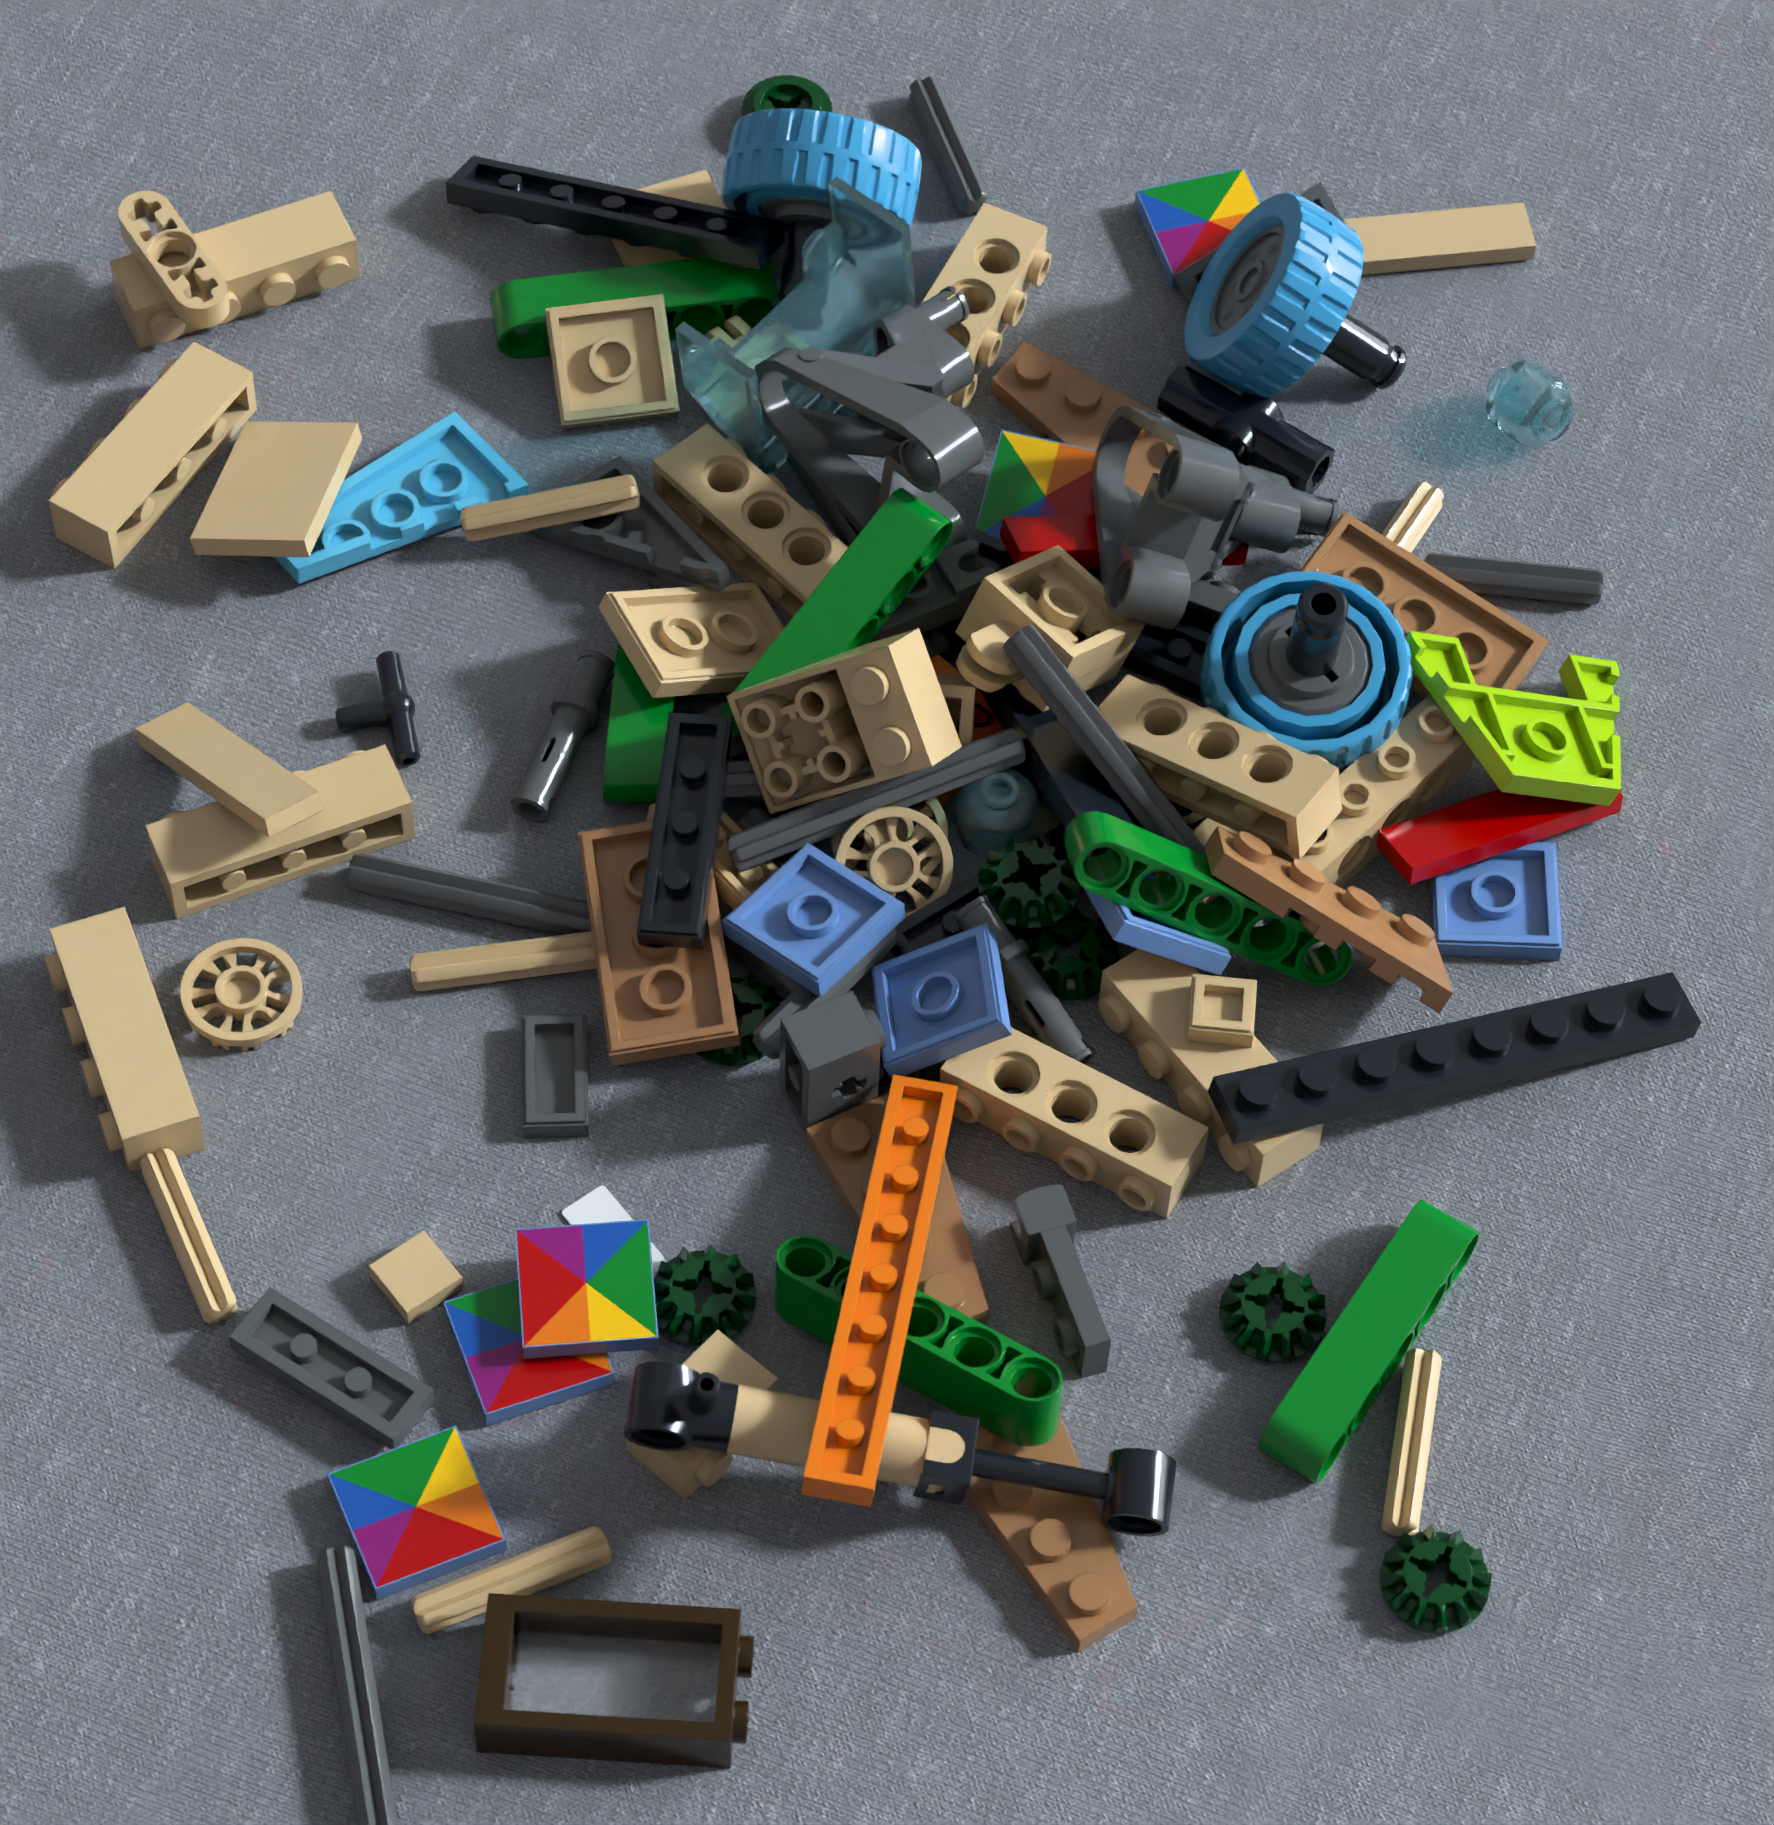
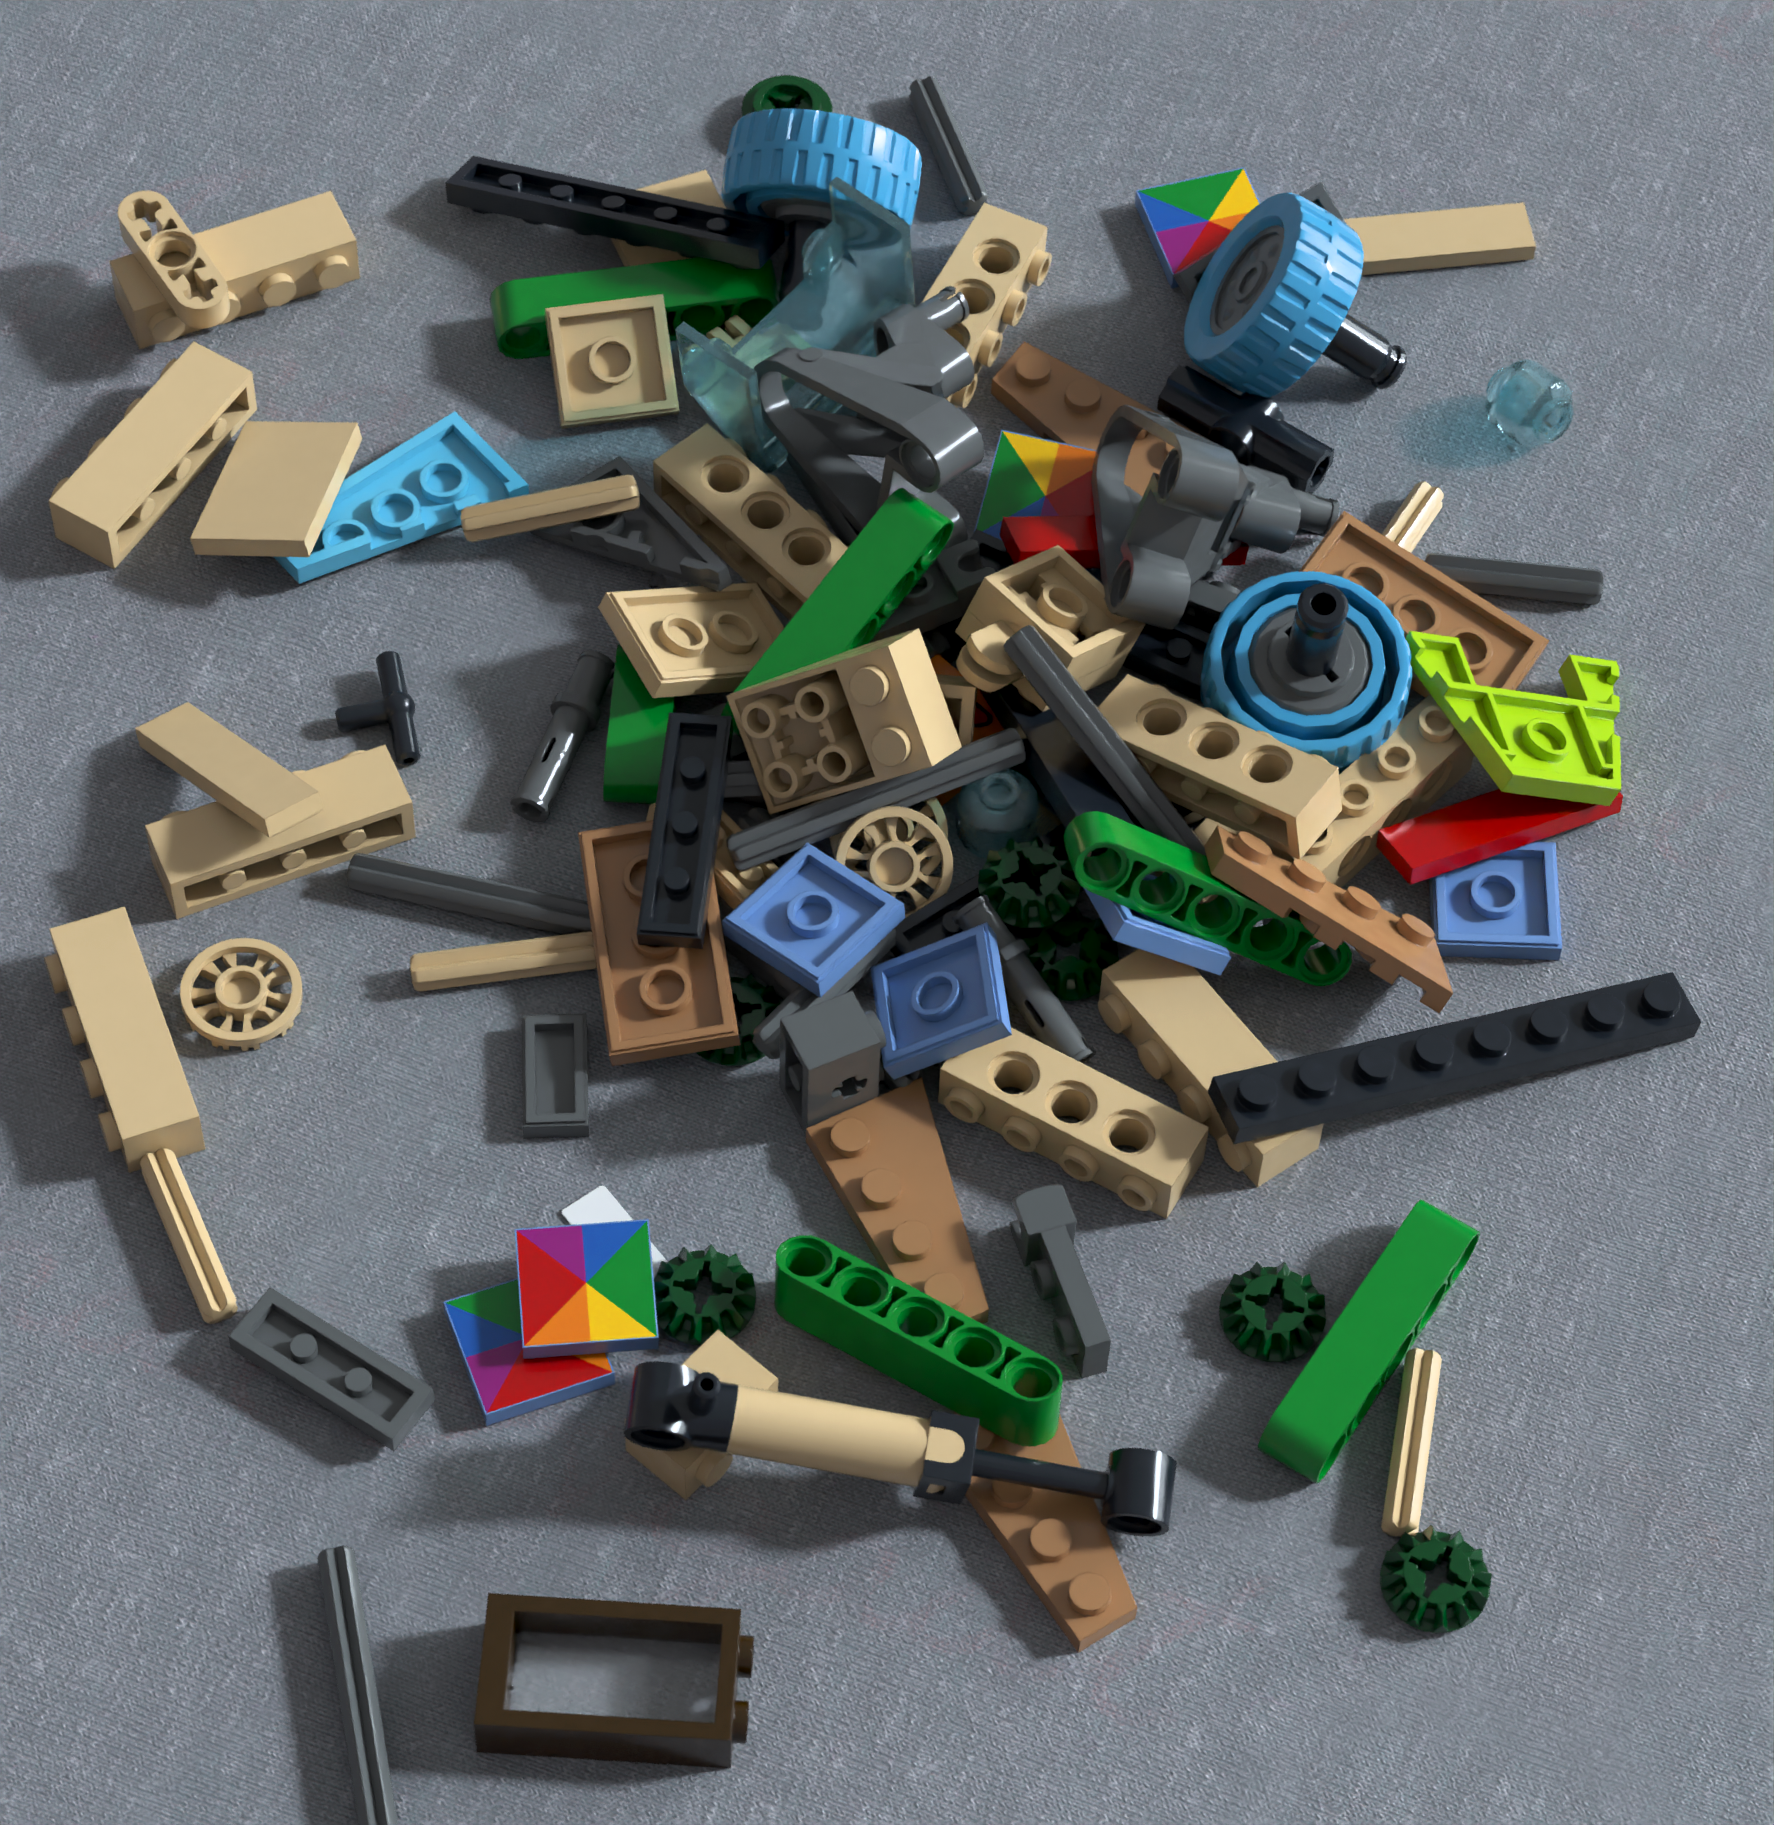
tile [327,1425,507,1600] -> none
tan tile [369,1230,463,1324] -> none
tan axle [411,1526,611,1634] -> none
orange plate [801,1074,958,1507] -> none
tan tile [1186,974,1257,1047] -> none

